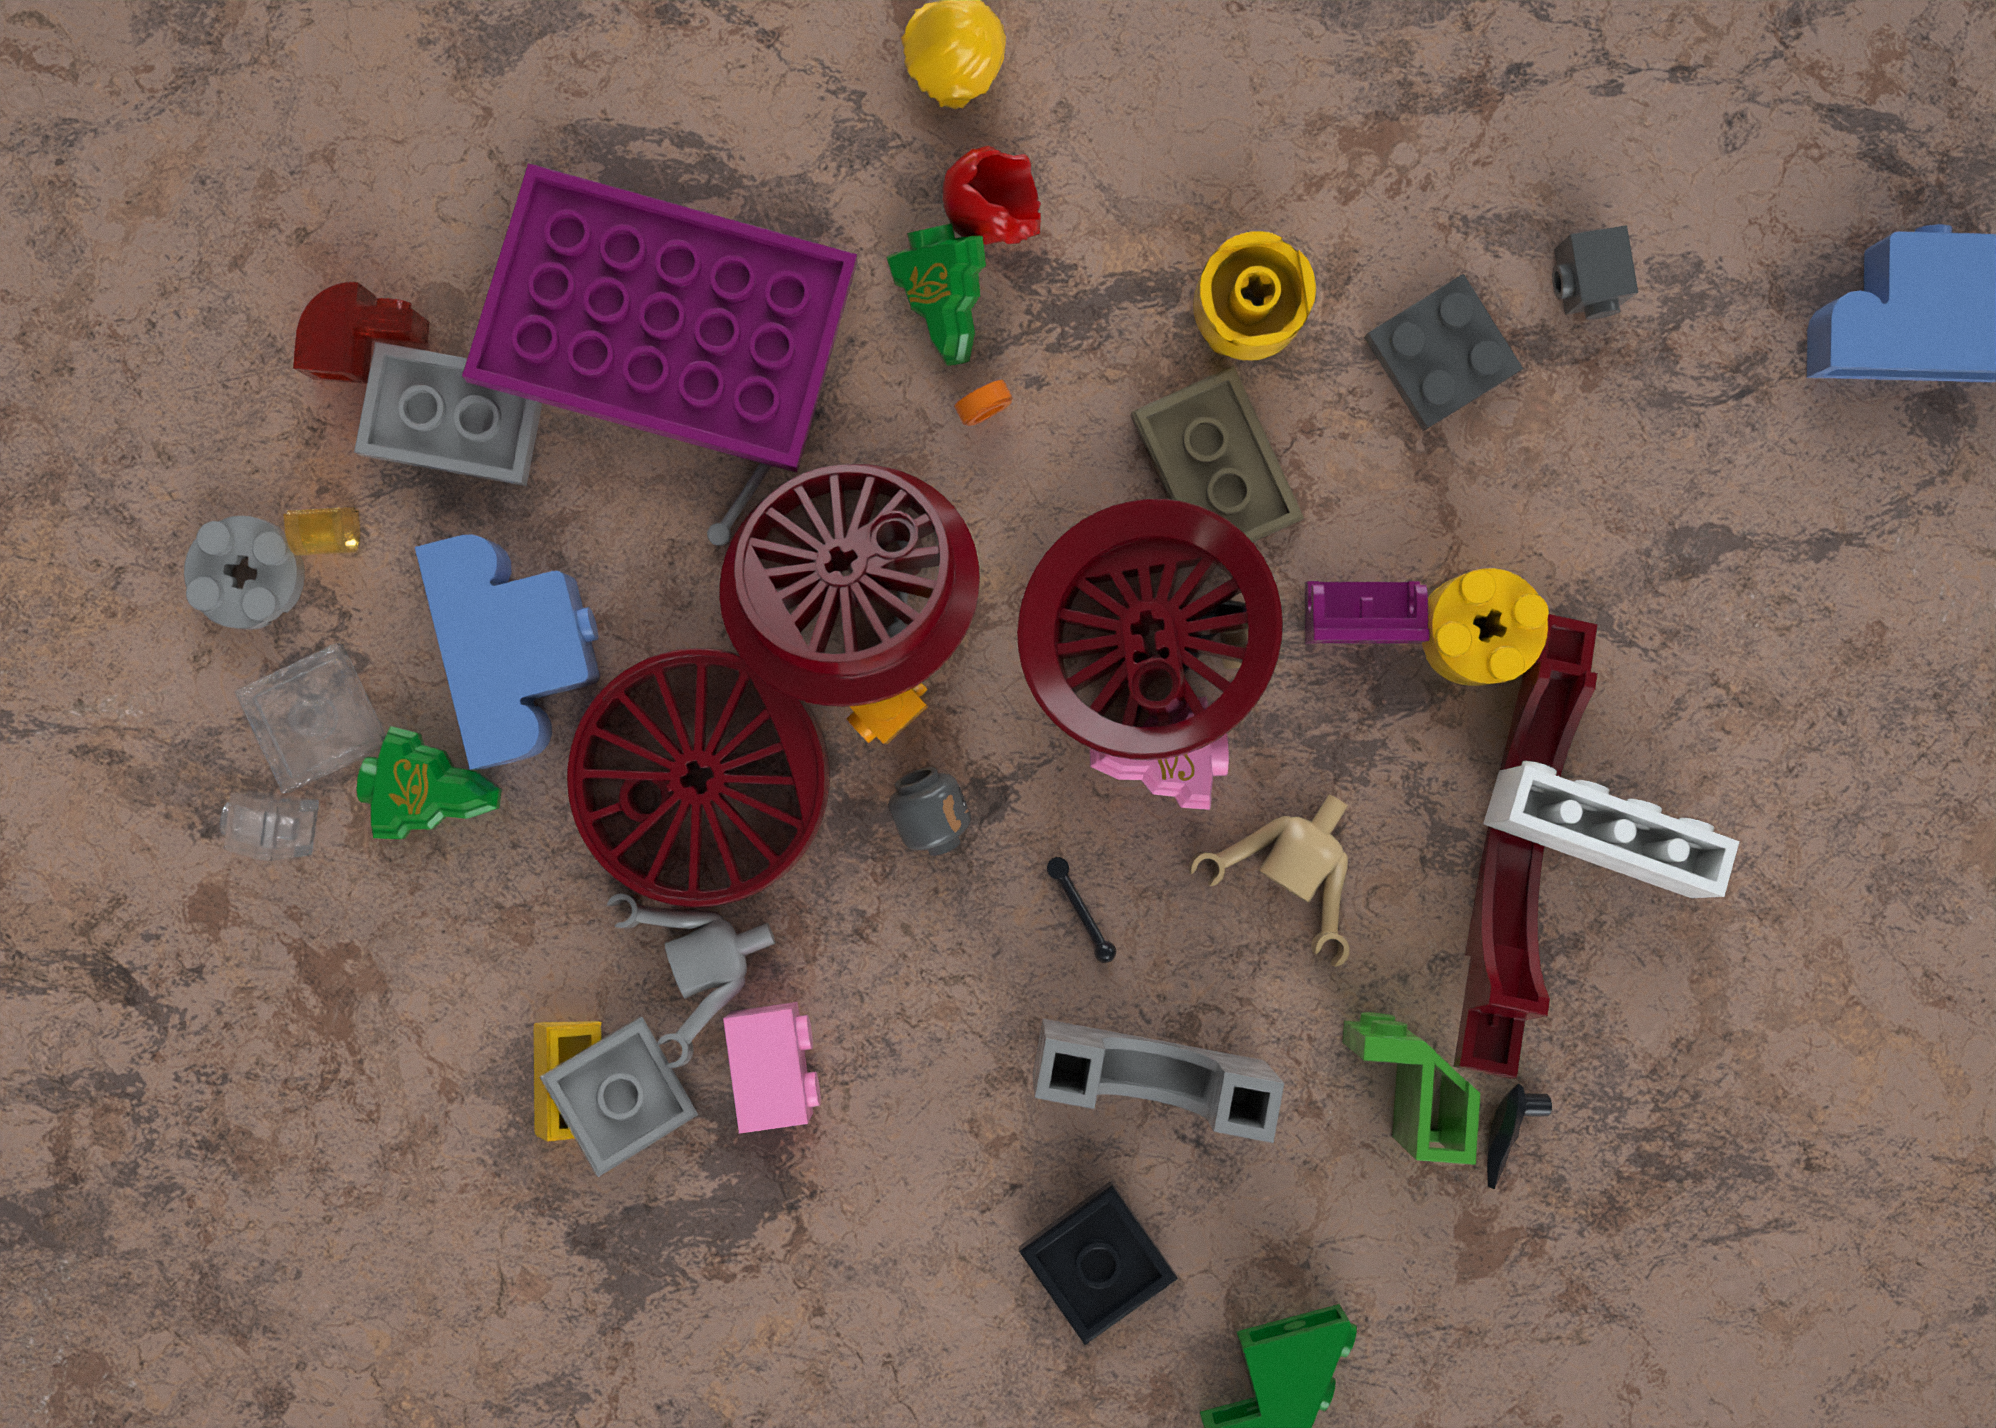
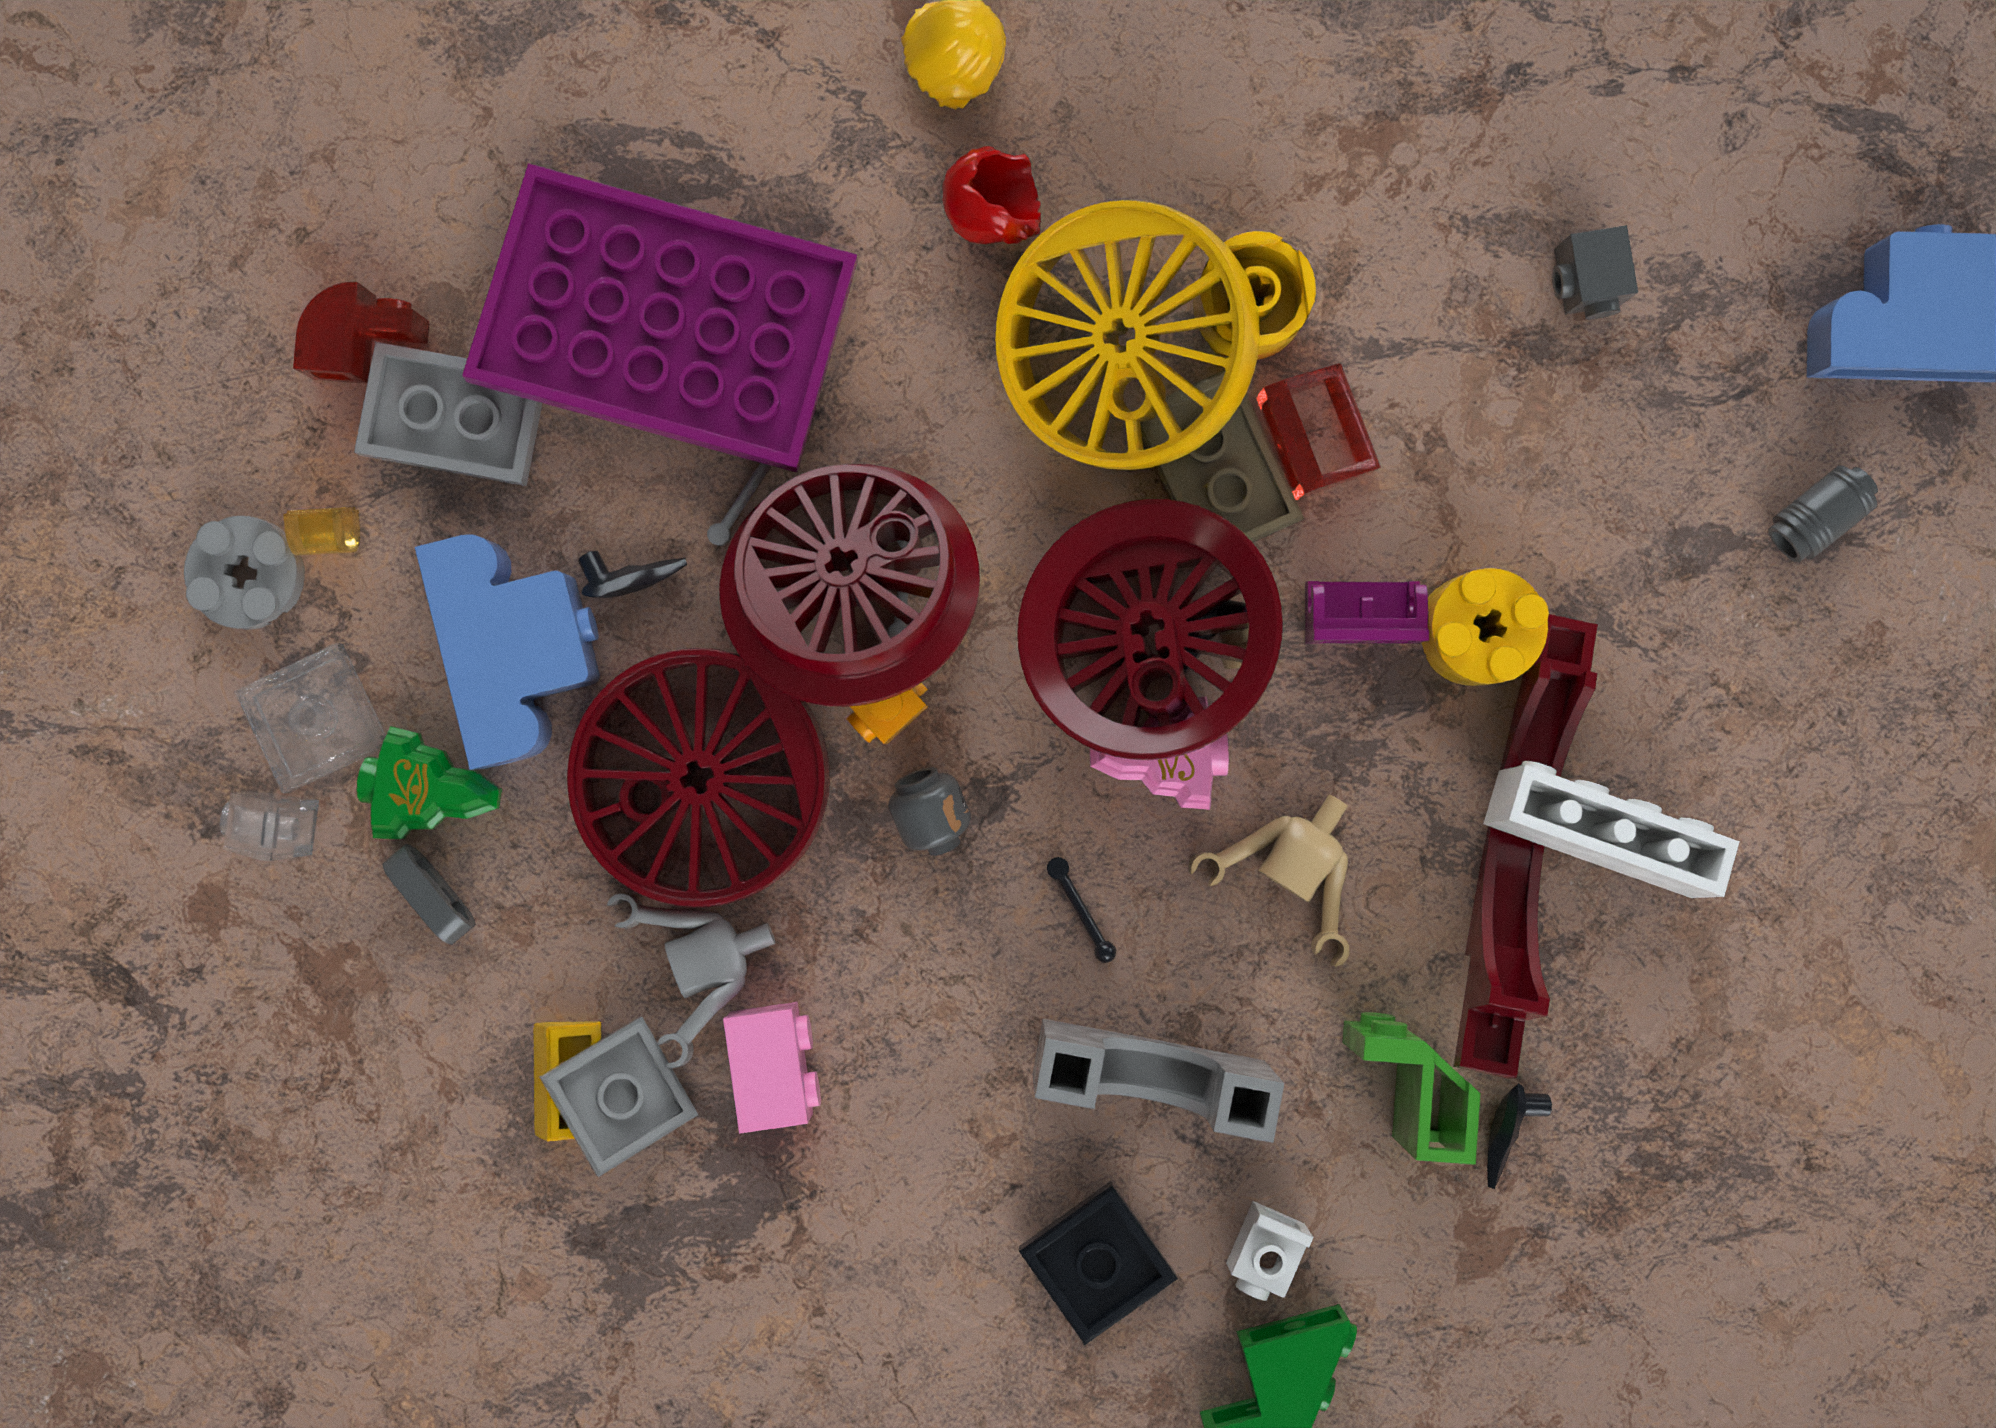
green rock [886,223,986,366] -> none
orange tile [954,380,1013,426] -> none
dark grey plate [1364,274,1523,431] -> none
none -> dark grey beam [382,844,476,945]
none -> black bar [578,551,687,598]
none -> yellow piece [995,200,1260,470]
none -> white brick [1226,1201,1314,1301]
none -> clear red tile [1256,363,1381,501]
none -> dark grey head [1768,465,1878,562]

